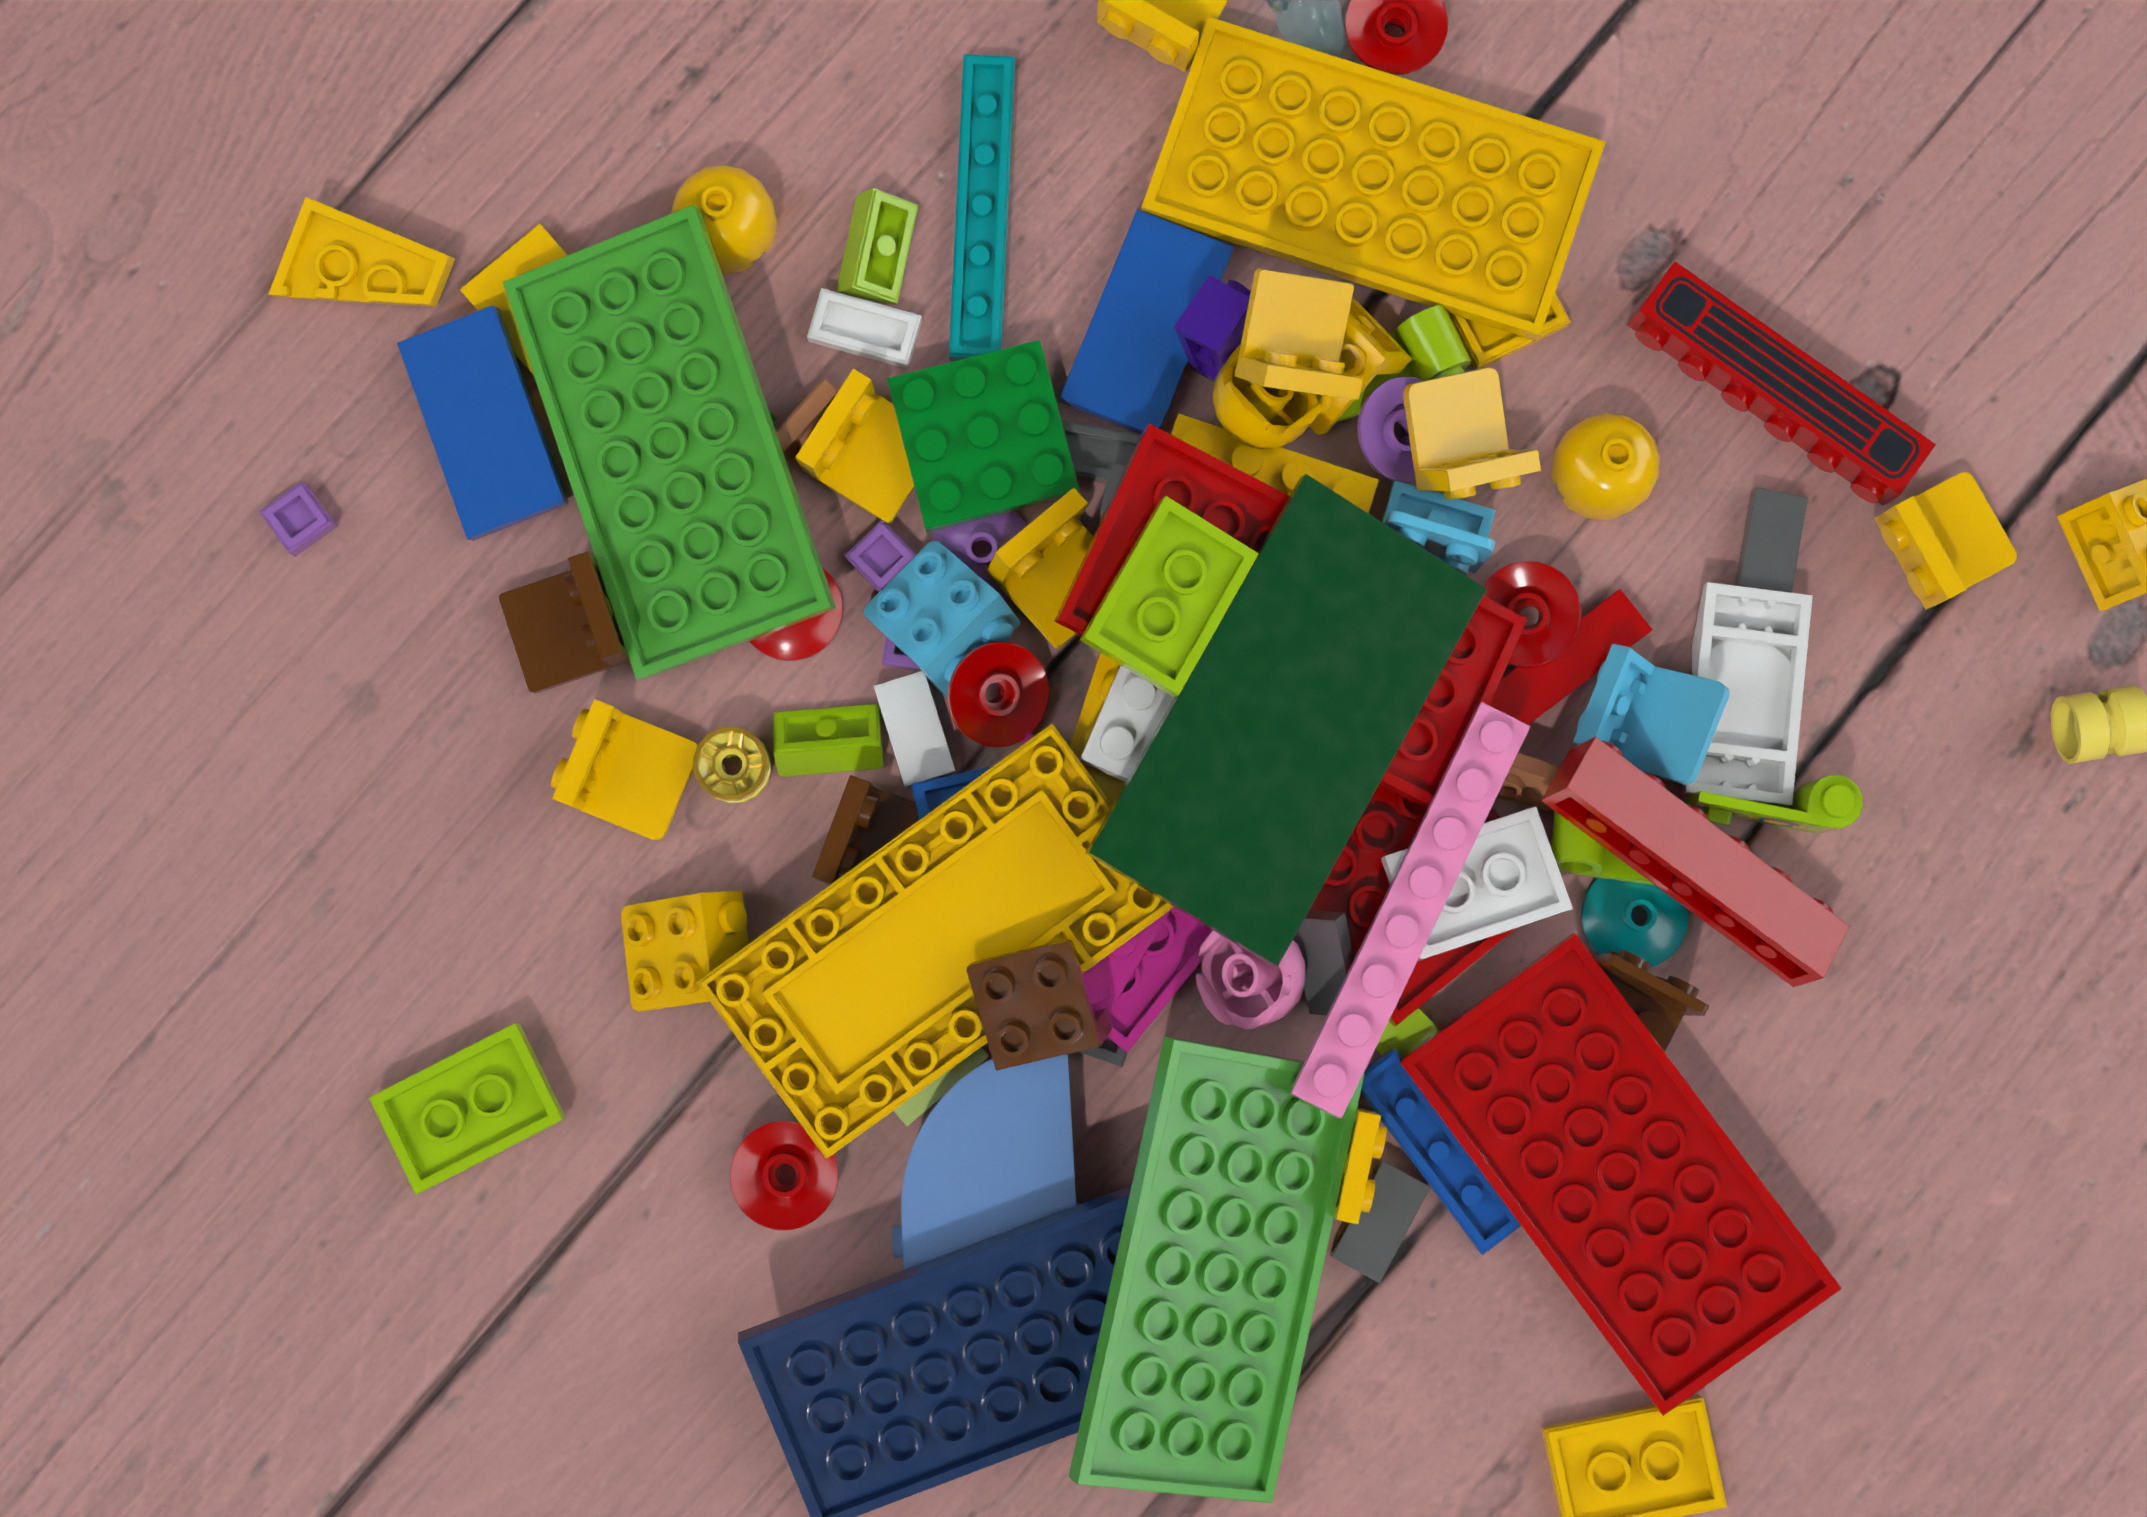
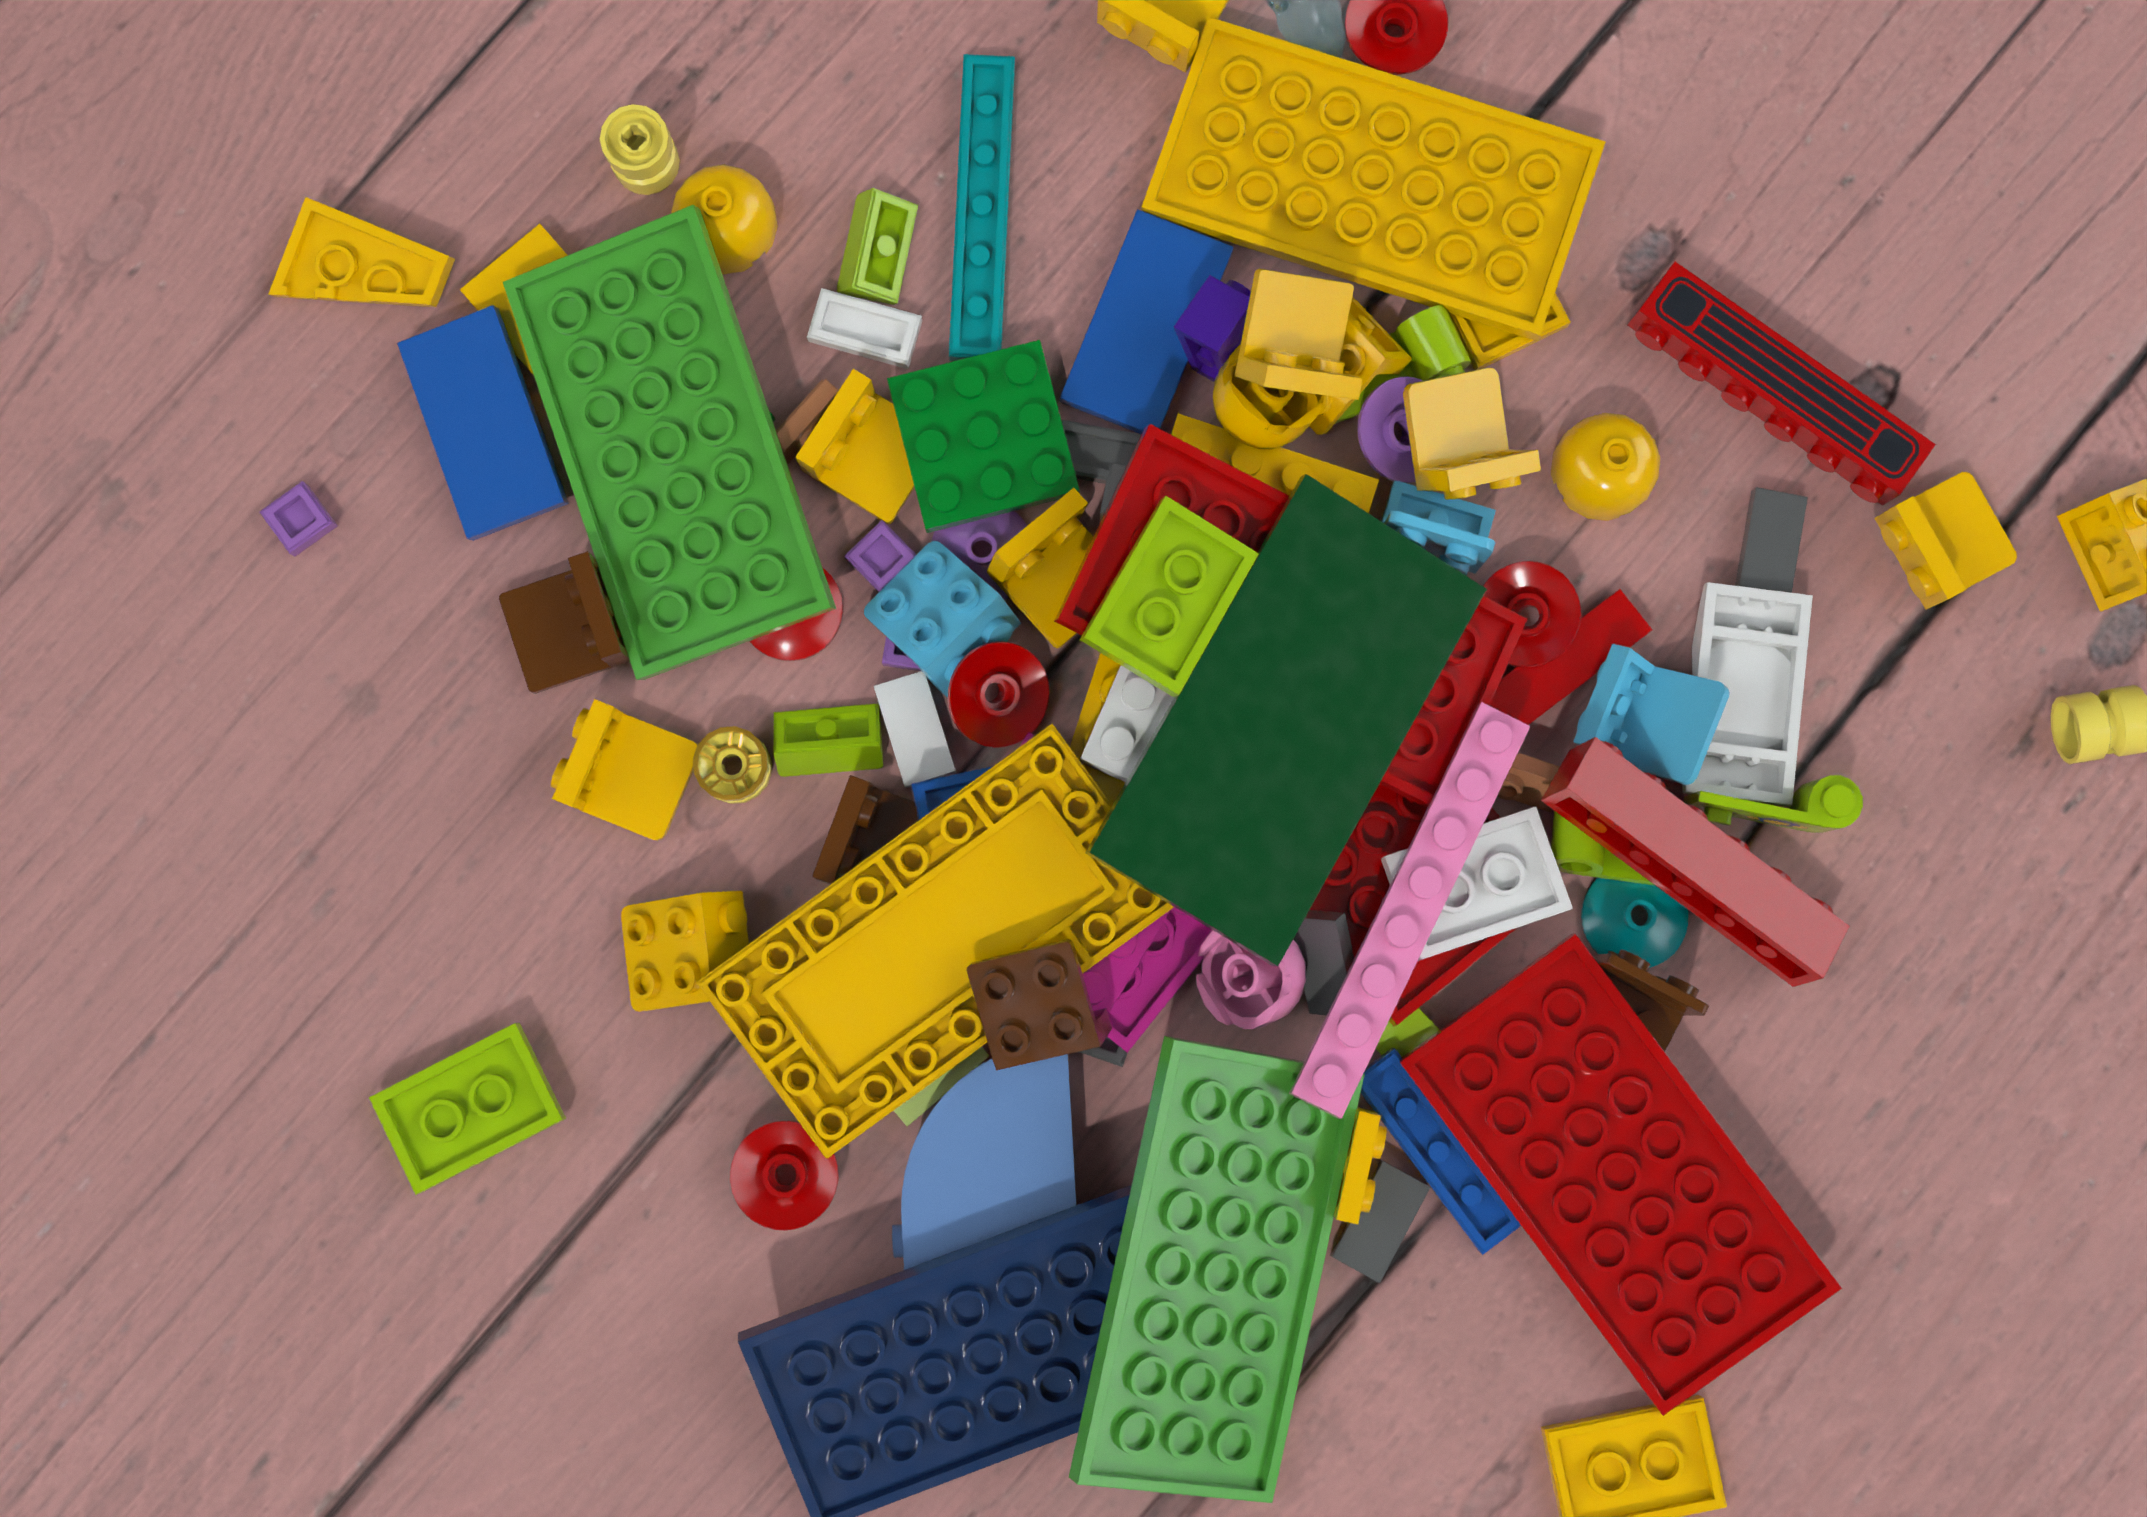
none -> light yellow wheel [600,104,680,195]

